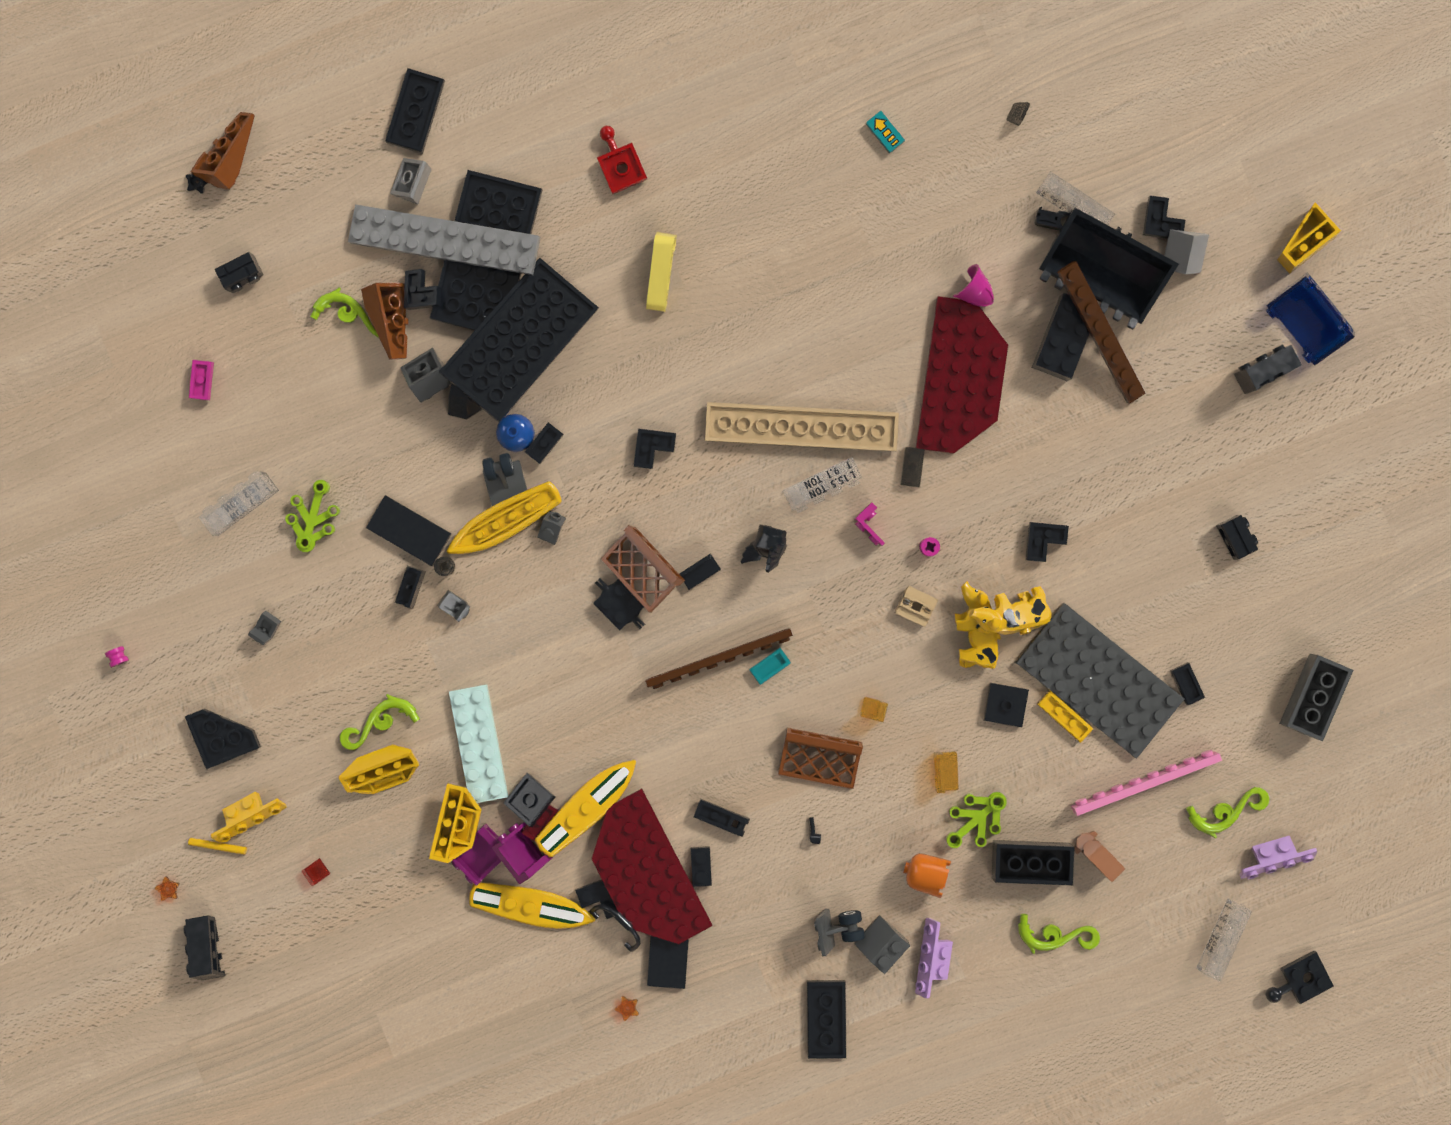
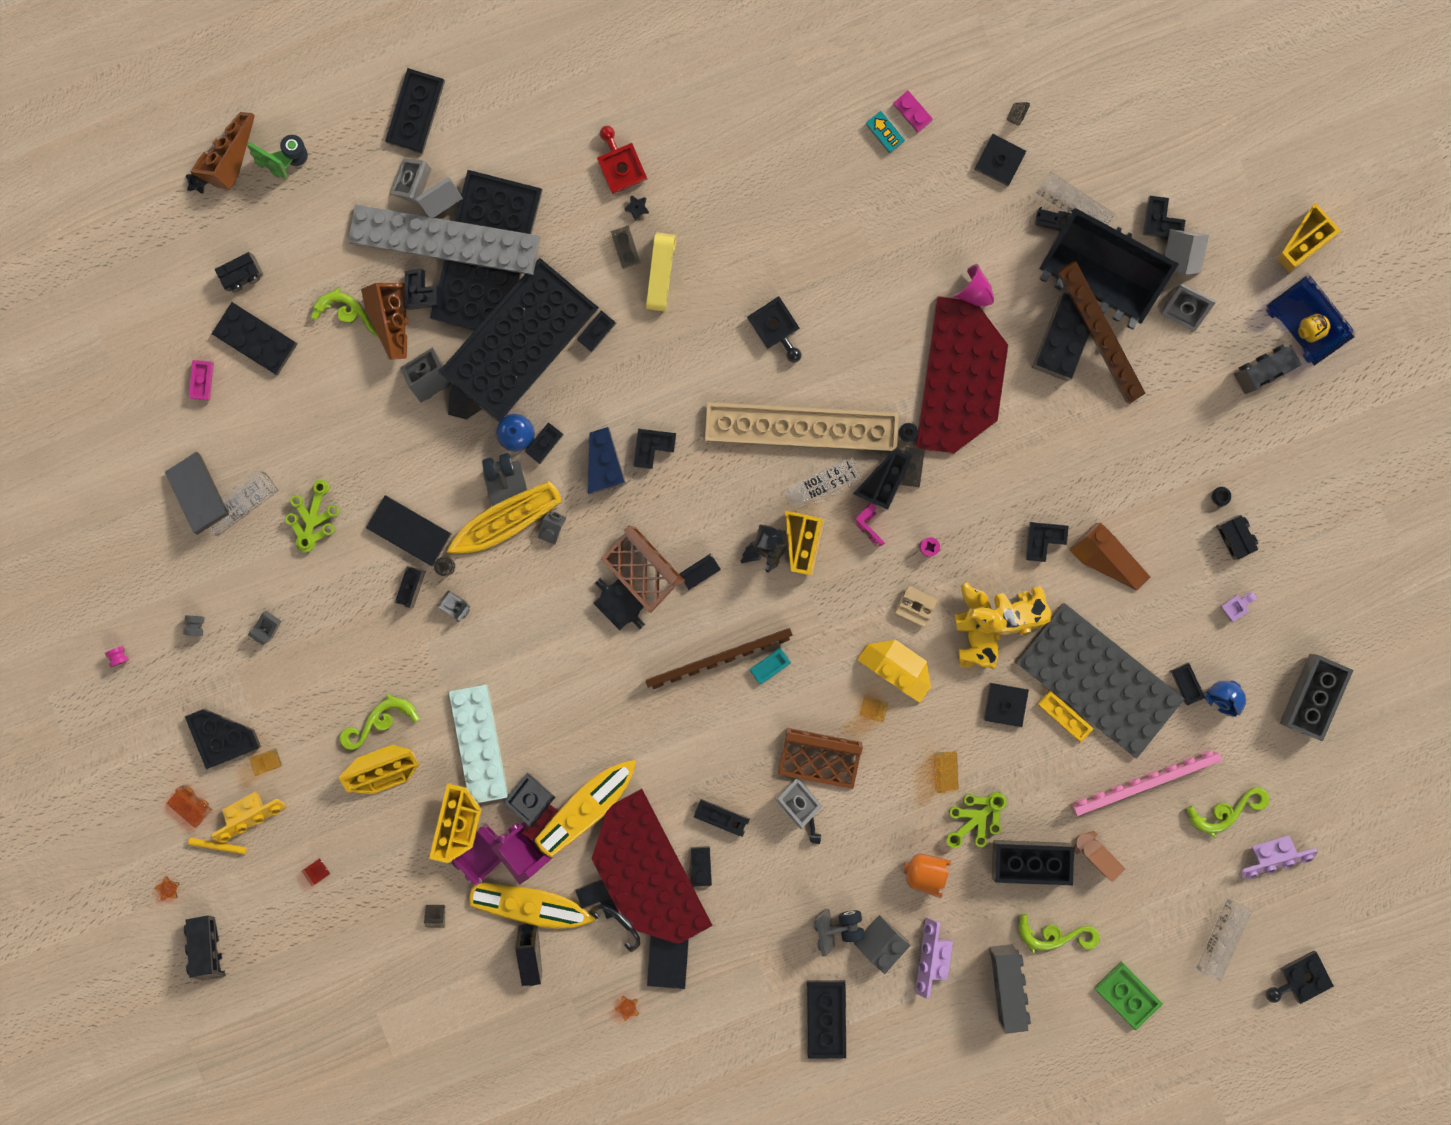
none -> black tile [165,452,229,535]
none -> clear orange bracket [166,785,212,828]
none -> dark grey wheel [183,615,205,636]
none -> black plate [212,302,298,375]
none -> plate [247,135,308,179]
none -> clear yellow panel [249,748,282,776]
none -> light grey slope [416,177,463,218]
none -> clear smoke slope [424,905,445,928]
none -> black slope [515,924,542,986]
none -> black plate [577,310,617,352]
none -> dark blue wedge [588,427,626,494]
none -> clear smoke plate [610,225,641,269]
none -> black plate [624,196,649,220]
none -> black plate [747,296,802,363]
none -> light grey slope [775,778,822,829]
none -> yellow wedge [785,511,825,576]
none -> black wedge [853,447,914,510]
none -> yellow wedge [857,639,931,703]
none -> dark pink plate [893,90,933,133]
none -> black plate [899,423,918,442]
none -> black plate [974,134,1027,186]
none -> dark grey brick [990,944,1031,1034]
none -> dark orange wedge [1069,523,1150,591]
none -> bright green tile [1094,962,1163,1031]
none -> light grey slope [1161,284,1216,331]
none -> blue cylinder [1205,681,1246,717]
none -> black plate [1211,487,1231,506]
none -> lavender plate [1220,592,1257,622]
none -> yellow head [1298,314,1330,342]

